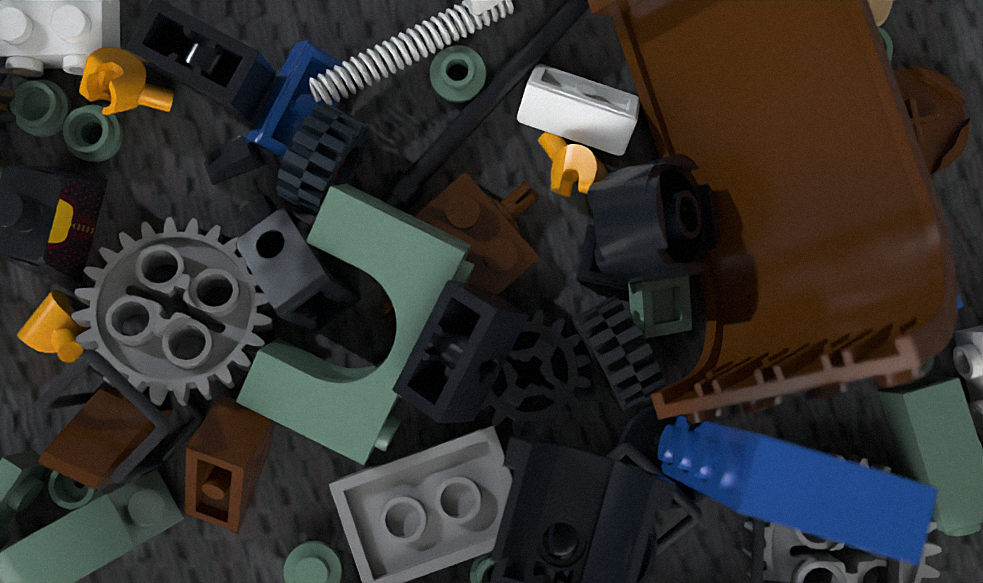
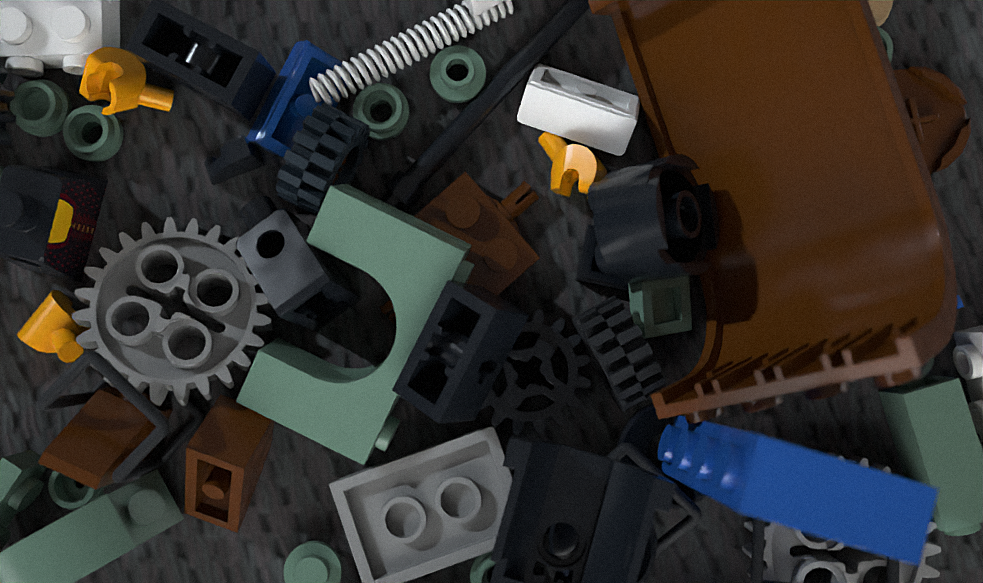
none -> sand green plate [353,83,410,140]

